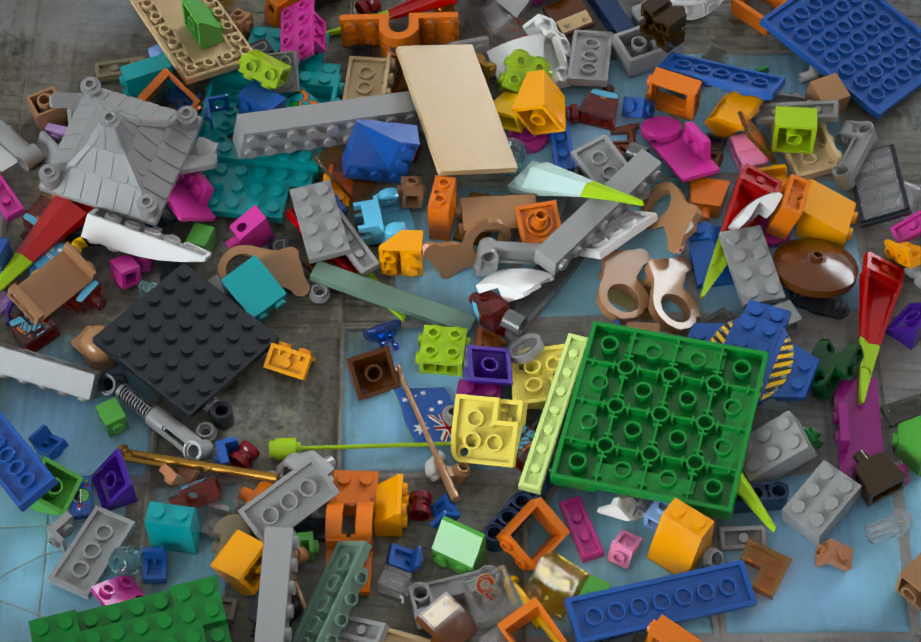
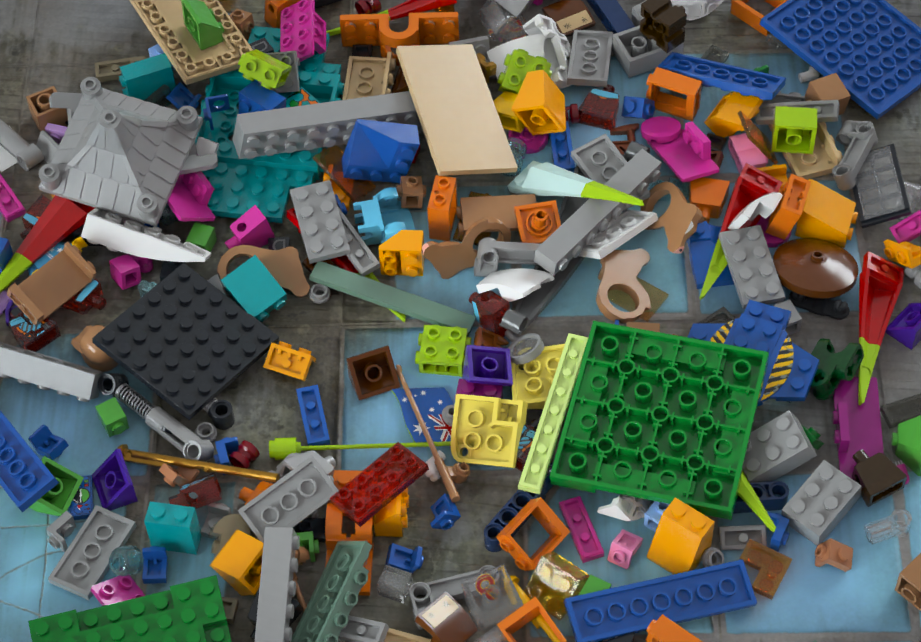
orange window [137,68,203,113] -> none
clear blue hair [363,319,401,351] -> none
dark red wheel [408,490,432,521] -> none
slope [432,516,486,574] -> none
medium nougat animal [642,256,701,334] -> none
none -> blue plate [296,385,330,446]
none -> clear red tile [329,442,429,527]
none -> blue bracket [766,512,790,553]

